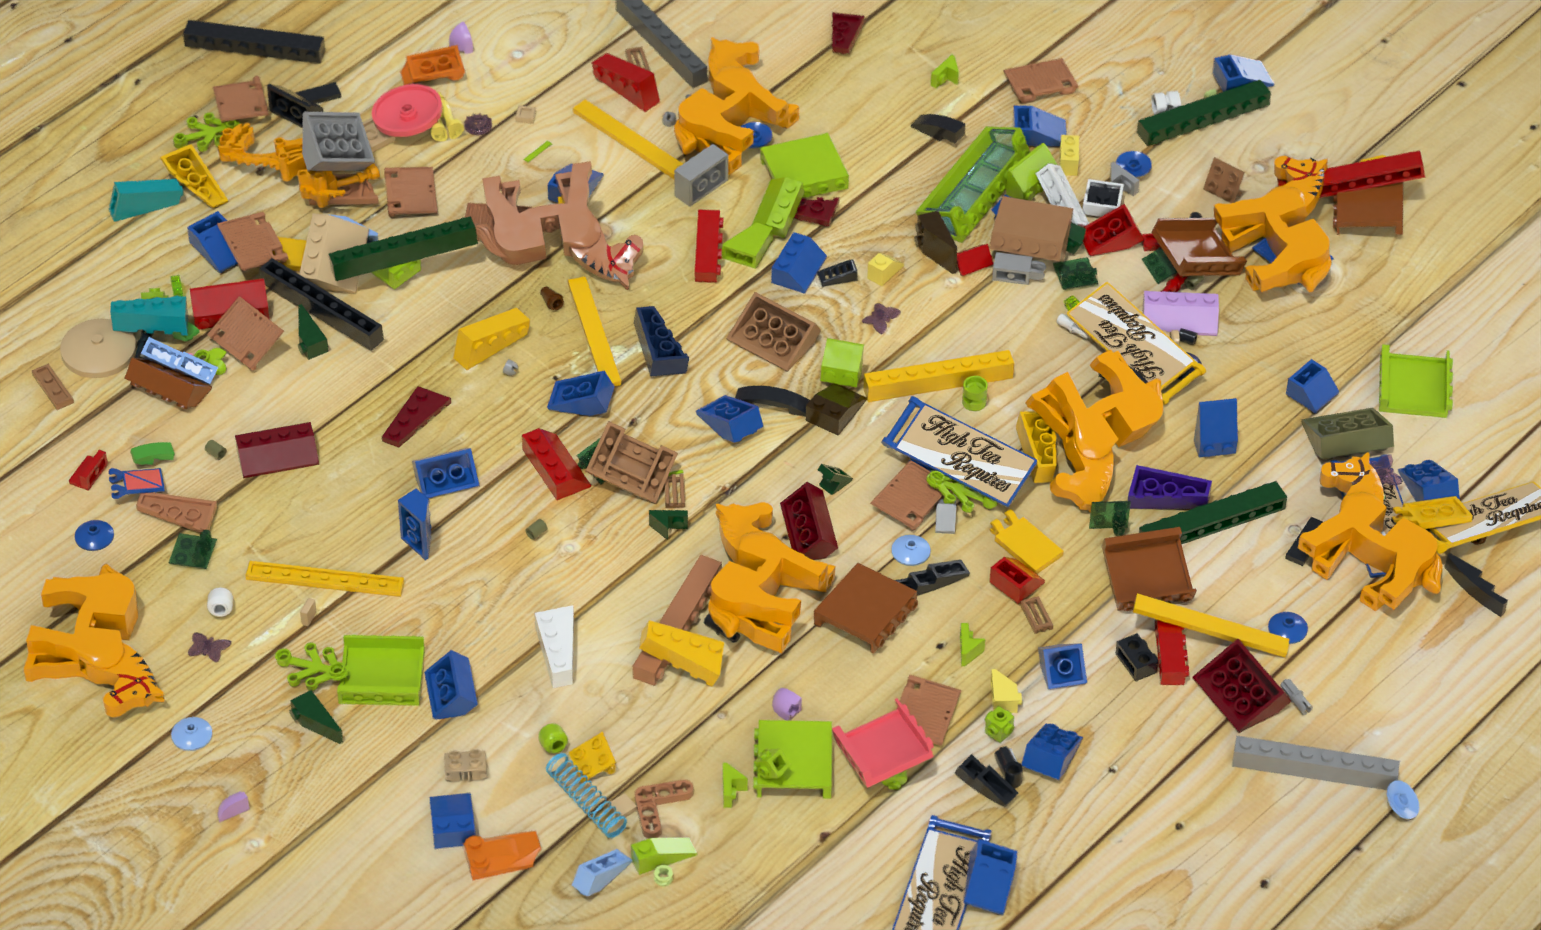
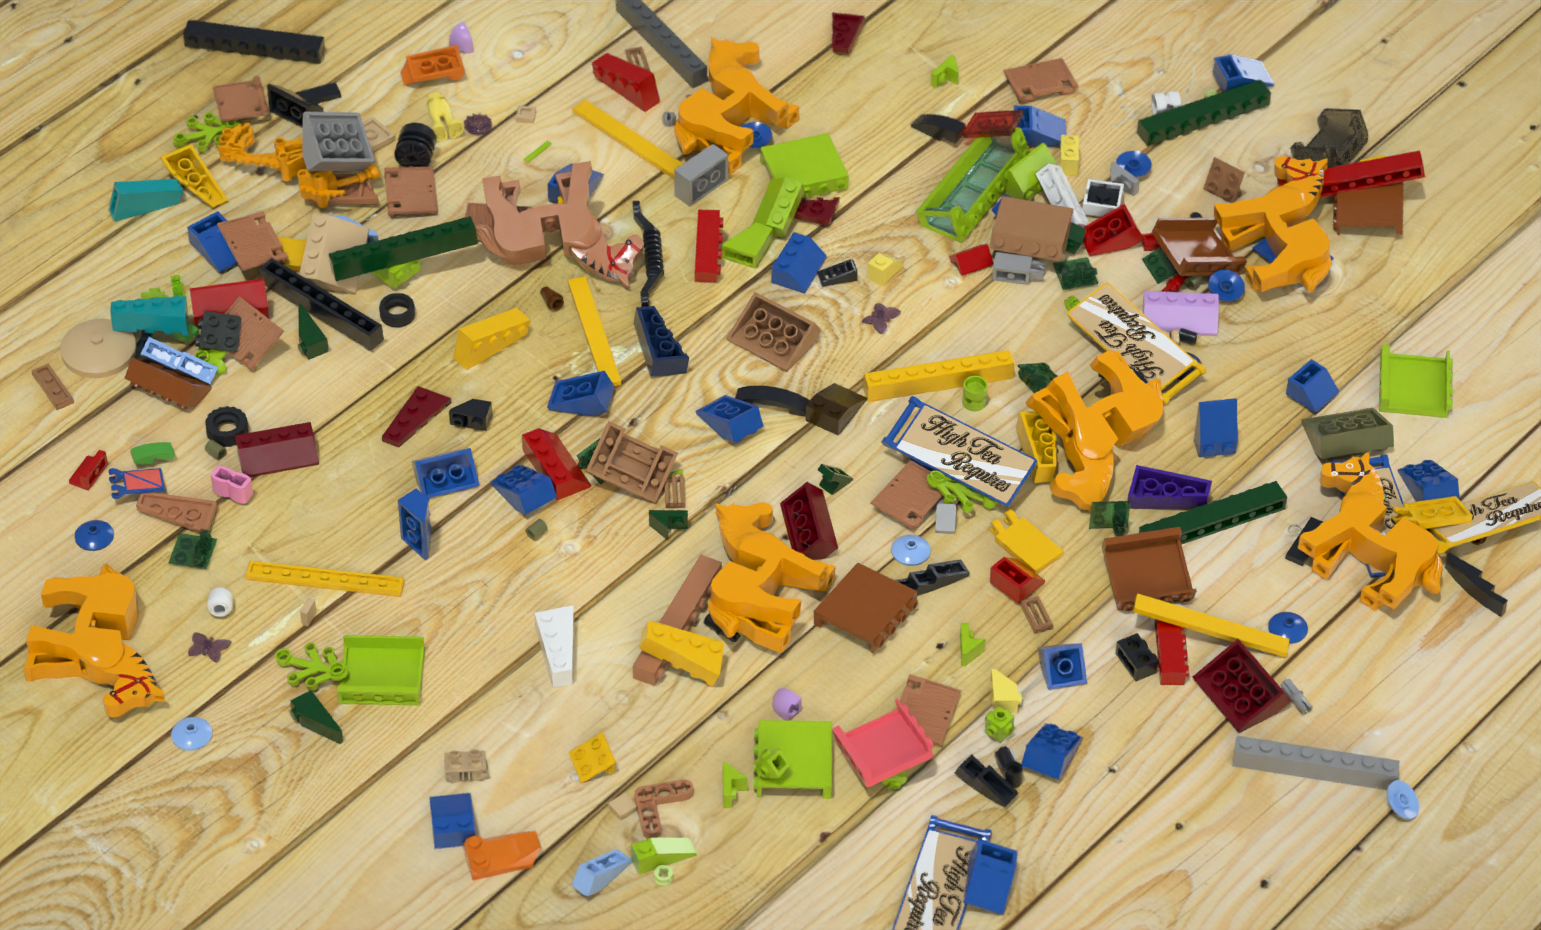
lavender brick [217,791,249,822] -> none
coral dish [372,84,443,137] -> none
blue slope [424,650,478,720] -> none
light grey hinge [503,359,518,376] -> none
lime head [538,723,568,754] -> none
medium azure piece [546,753,627,838] -> none
lime slope [820,338,864,388] -> none
dark brown slope [914,211,957,274] -> none
white axle [1057,313,1090,339] -> none
clear purple piece [1369,454,1403,485] -> none
none -> pearl dark grey bracket [195,311,241,352]
none -> black tyre [205,406,248,447]
none -> bright pink brick [211,466,253,504]
none -> black tyre [379,293,415,328]
none -> black wheel [394,122,437,167]
none -> black slope [449,399,492,431]
none -> blue slope [490,465,557,515]
none -> black piece [632,200,664,307]
none -> clear red tile [962,110,1023,138]
none -> clear green hinge [1018,362,1058,393]
none -> blue dish [1208,270,1245,302]
none -> clear smoke windscreen [1290,108,1369,168]

